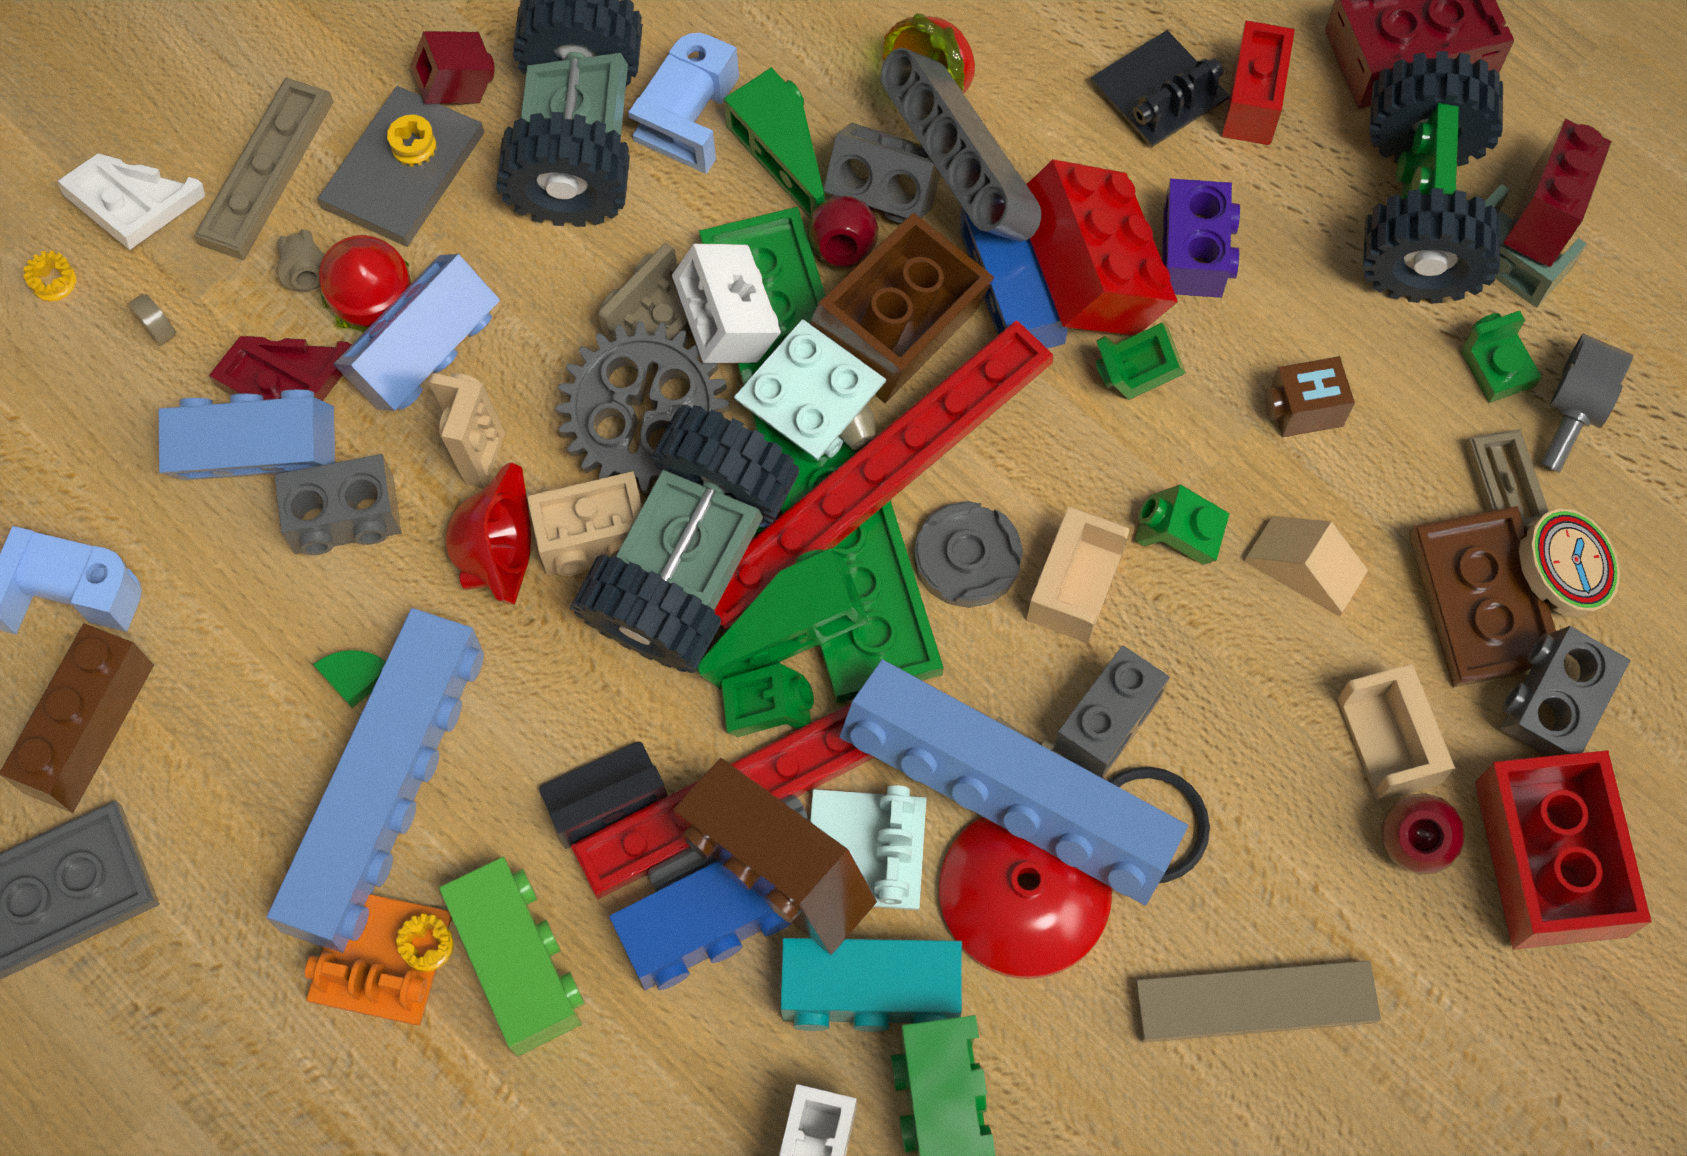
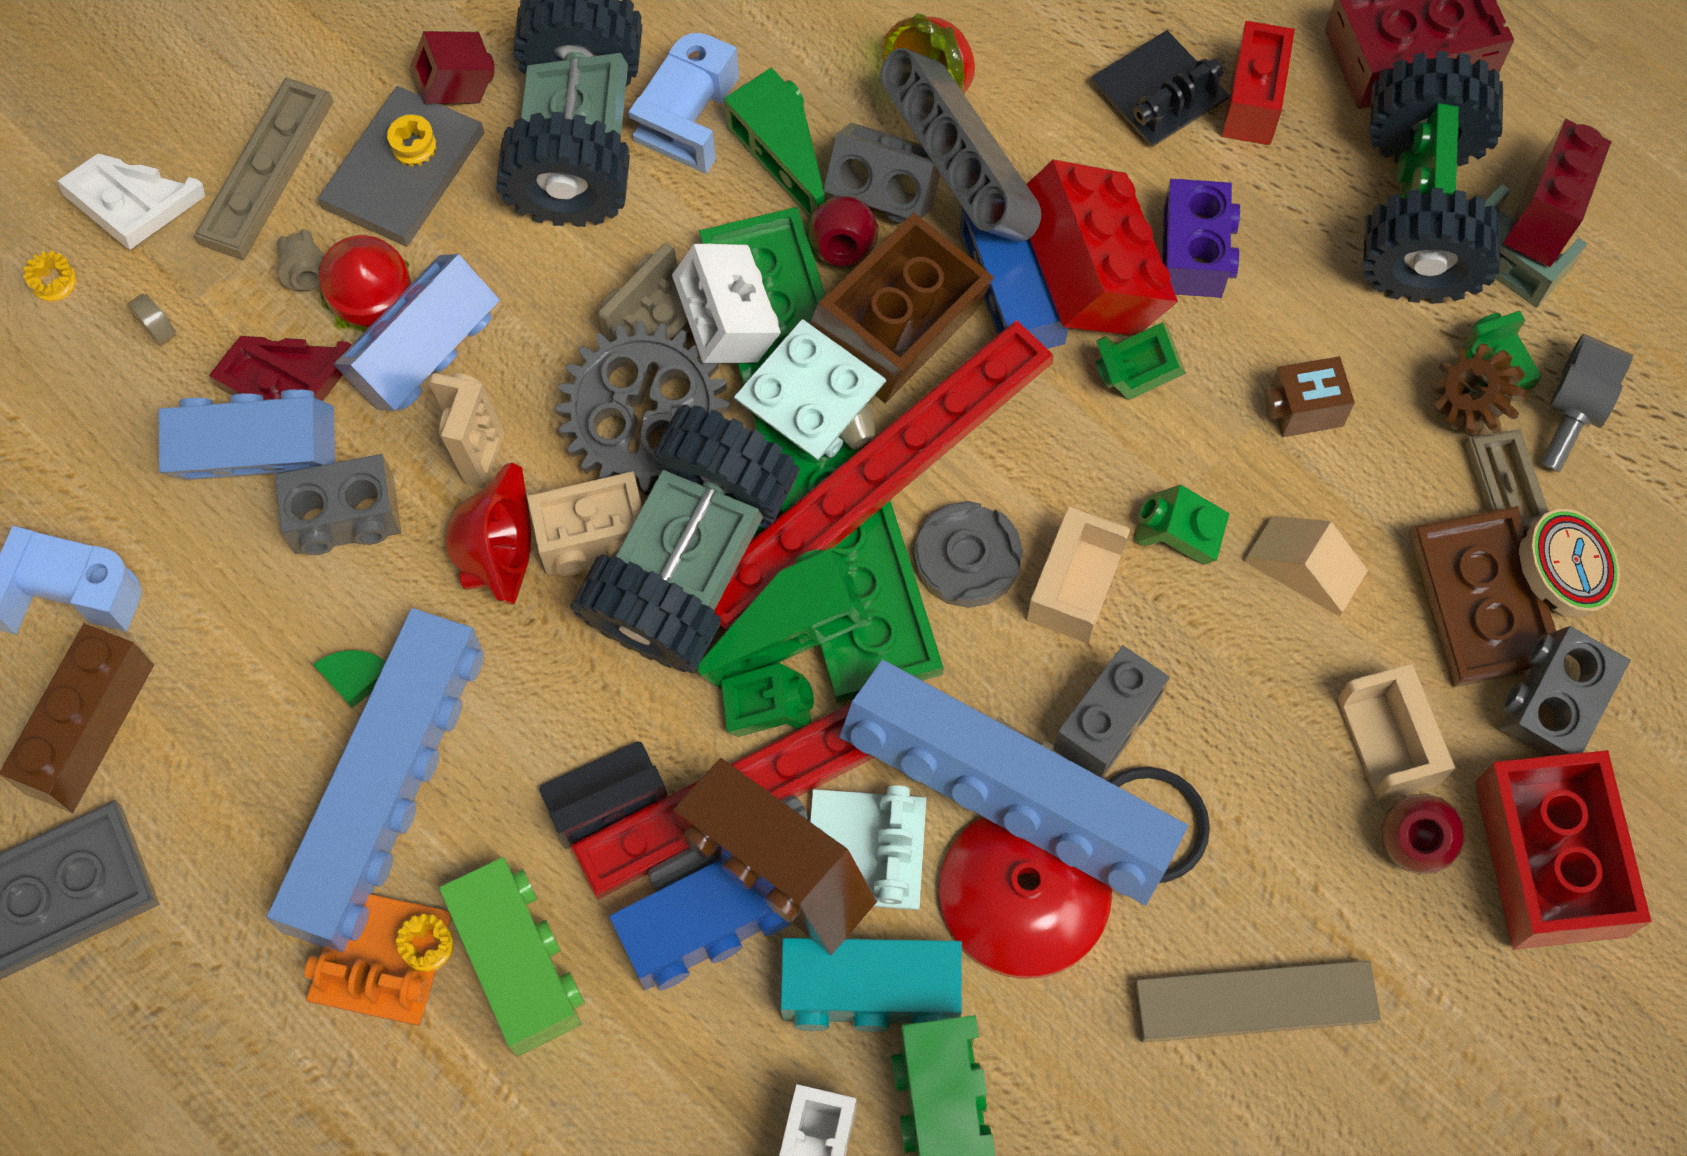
none -> reddish brown gear [1431,344,1527,436]

